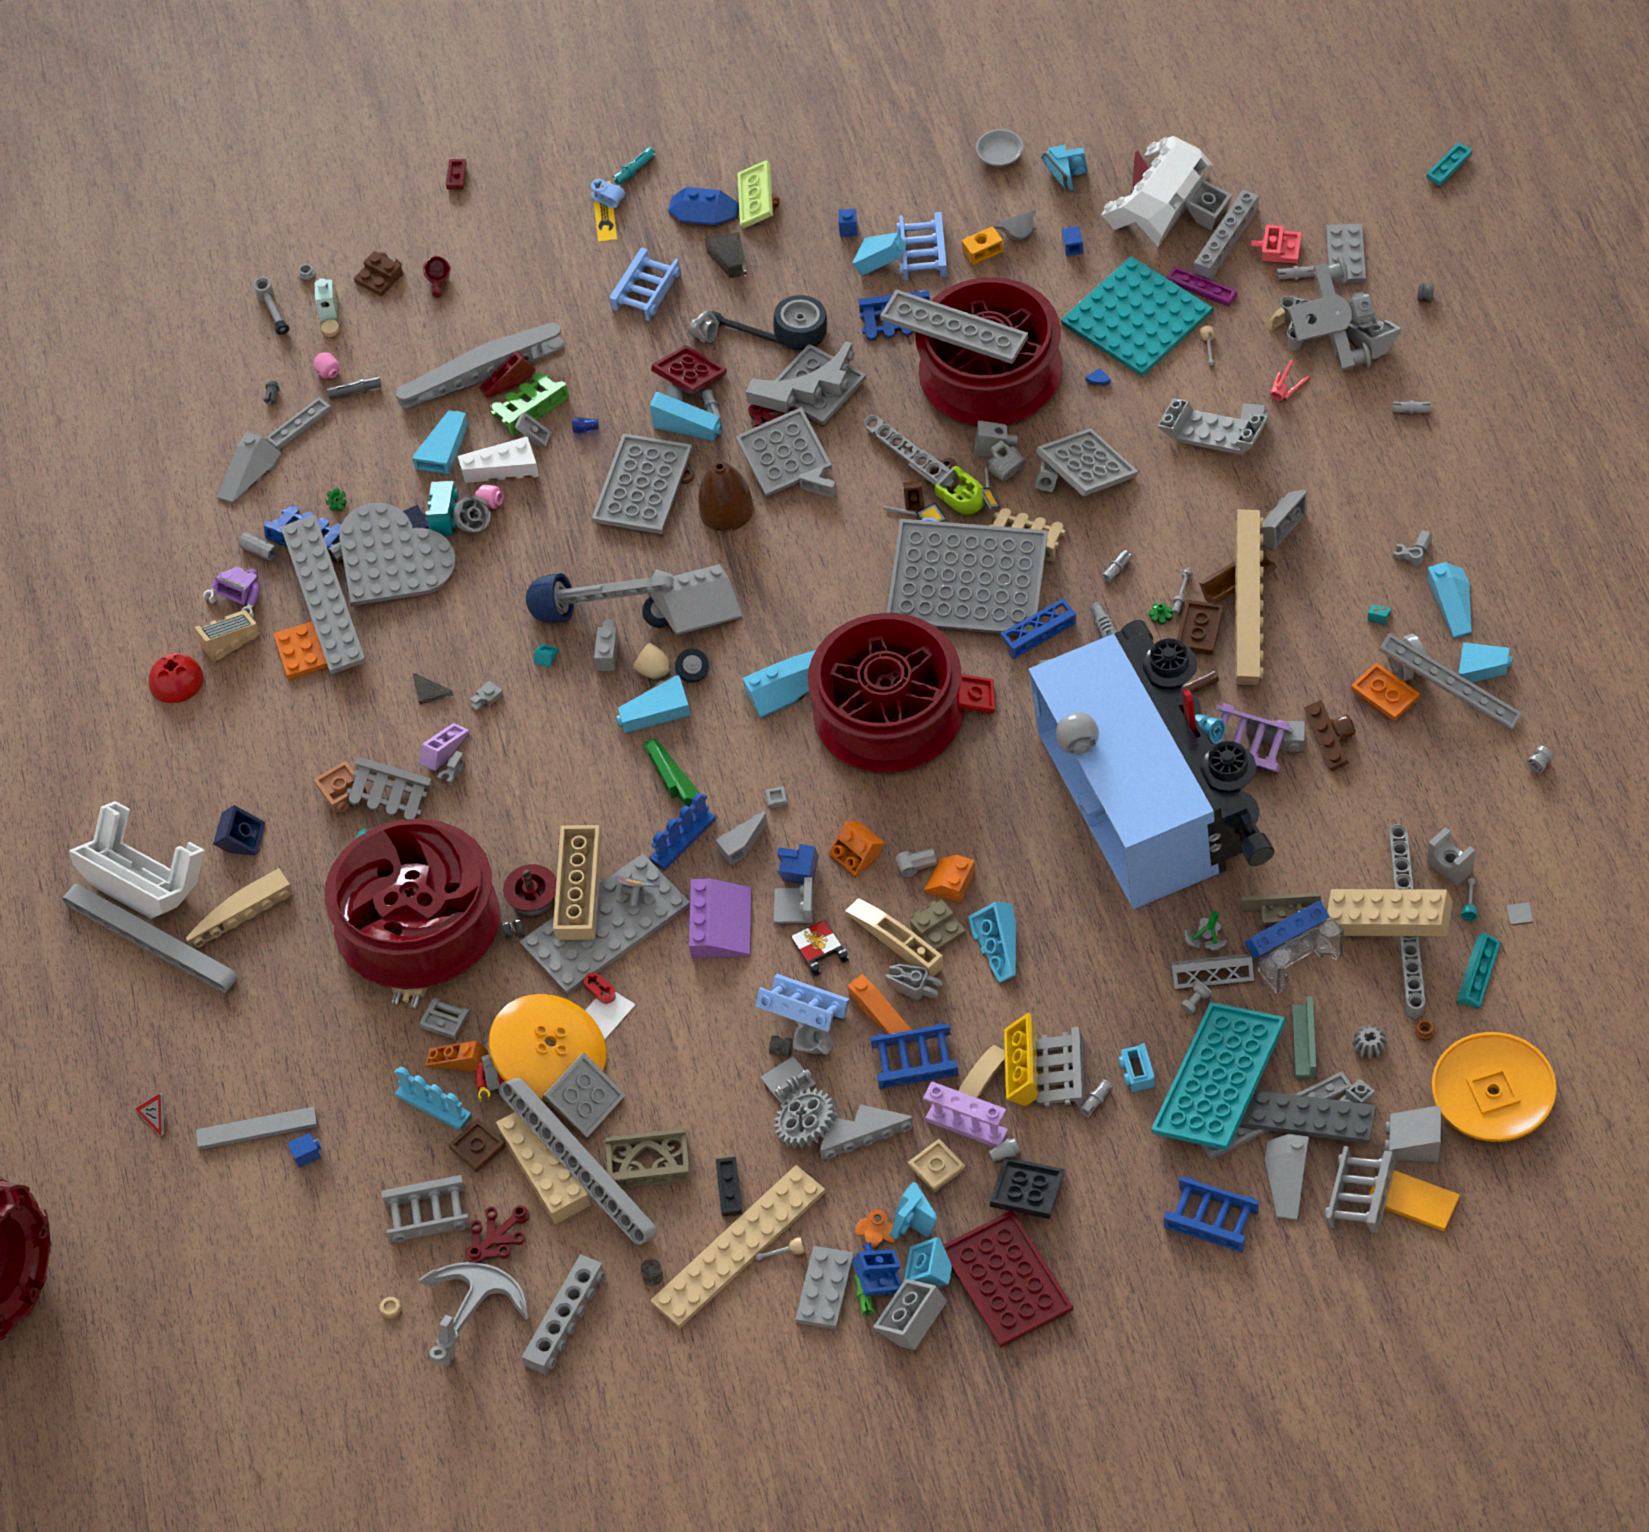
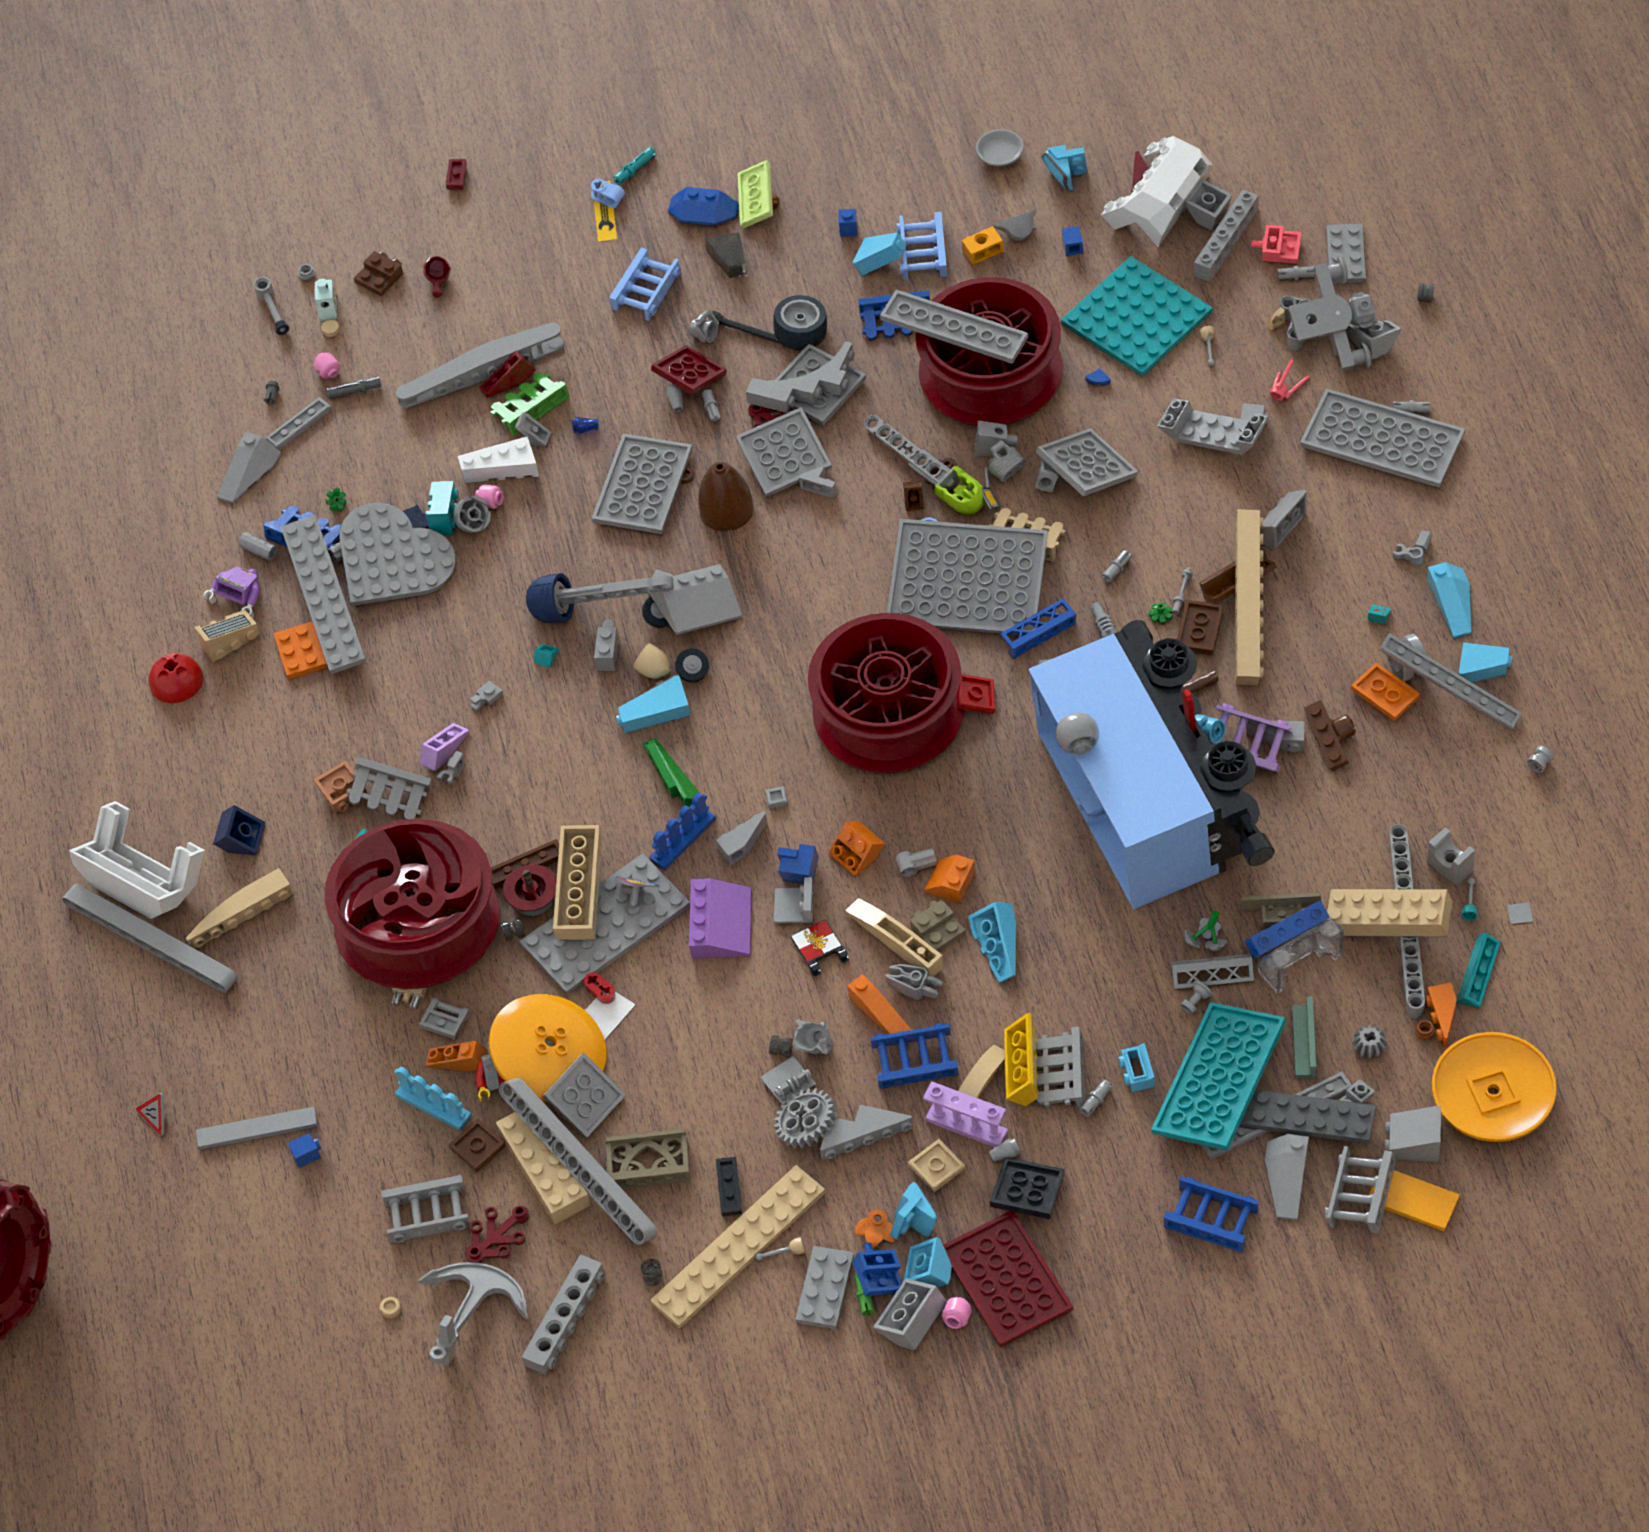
medium azure slope [412,411,468,474] -> none
clear smoke tile [412,673,453,705] -> none
medium azure slope [650,392,722,441] -> none
medium azure wedge [742,650,816,718] -> none
light blue fence [755,974,849,1032] -> none
piece [883,502,947,522] -> none
magenta tile [1166,266,1238,307] -> none
teal plate [1426,142,1473,186] -> none
none -> reddish brown plate [491,839,559,888]
none -> bright pink head [942,1297,972,1329]
none -> light grey plate [1300,388,1465,488]
none -> orange slope [1425,982,1457,1048]

